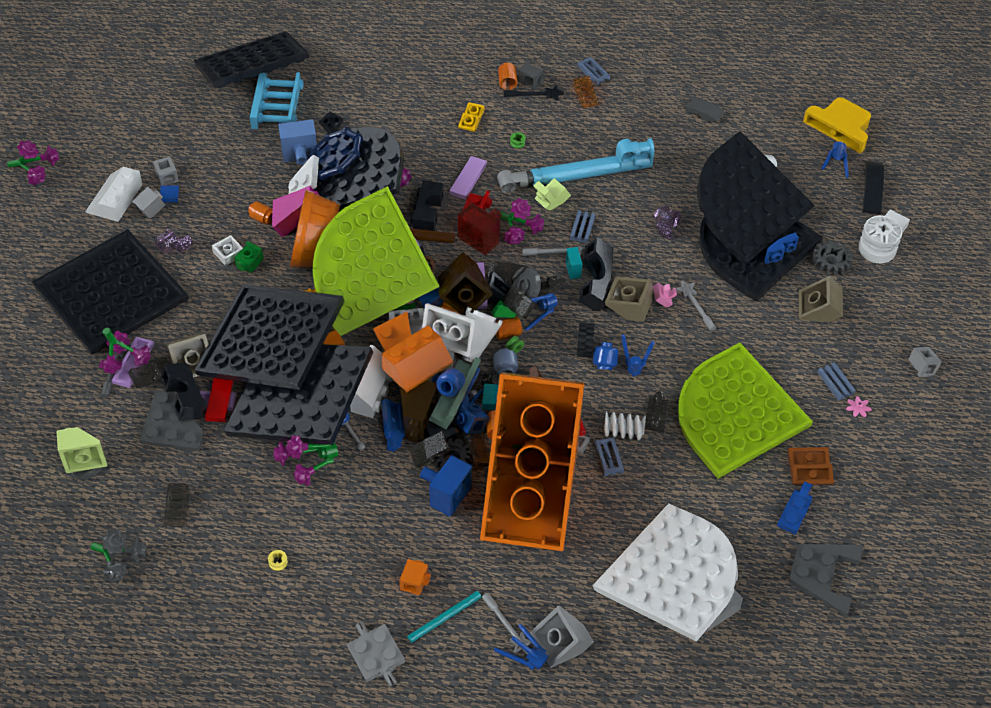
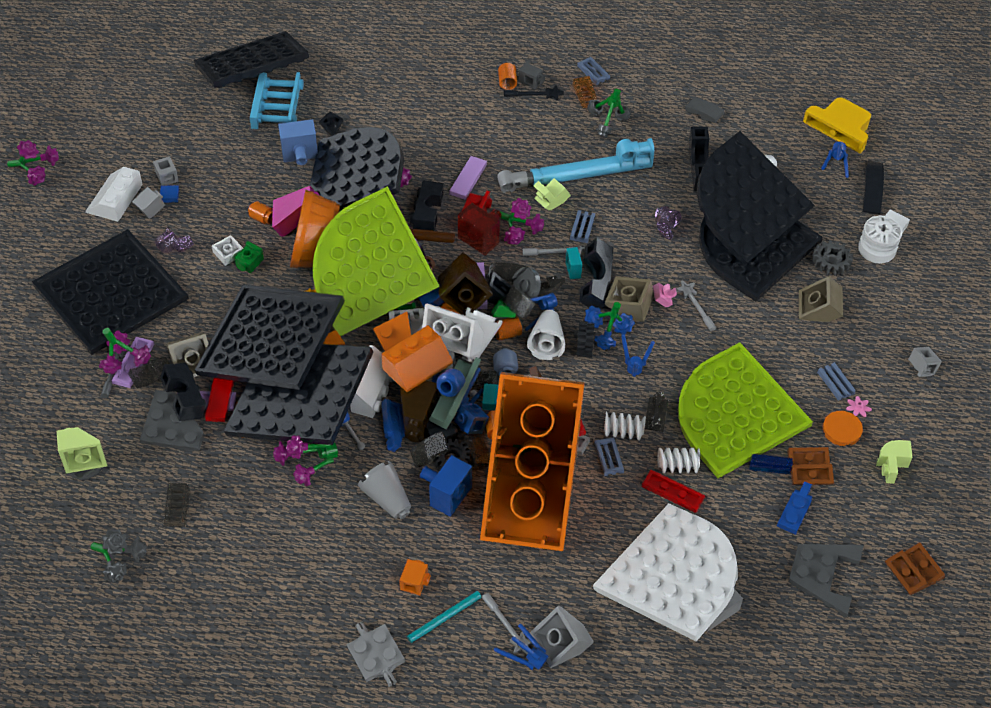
light yellow bush [268,550,288,571] -> none
white wing [288,155,319,194] -> none
dark blue plate [309,127,363,181] -> none
yellow slope [458,102,485,132] -> none
bright green bush [505,336,524,354] -> none
bright green bush [510,132,526,148] -> none
blue head [593,342,619,370] -> none
blue slope [764,233,799,264] -> none
none -> light grey cone [358,461,411,519]
none -> white cone [527,310,566,360]
none -> blue plant [584,302,635,350]
none -> plant [588,89,631,137]
none -> red tile [641,470,705,513]
none -> white piece [657,448,700,473]
none -> black arch [688,127,709,191]
none -> clear blue tile [749,454,793,475]
none -> orange tile [822,411,863,446]
none -> yellowish green brick [876,440,913,484]
none -> dark orange slope [885,542,945,595]

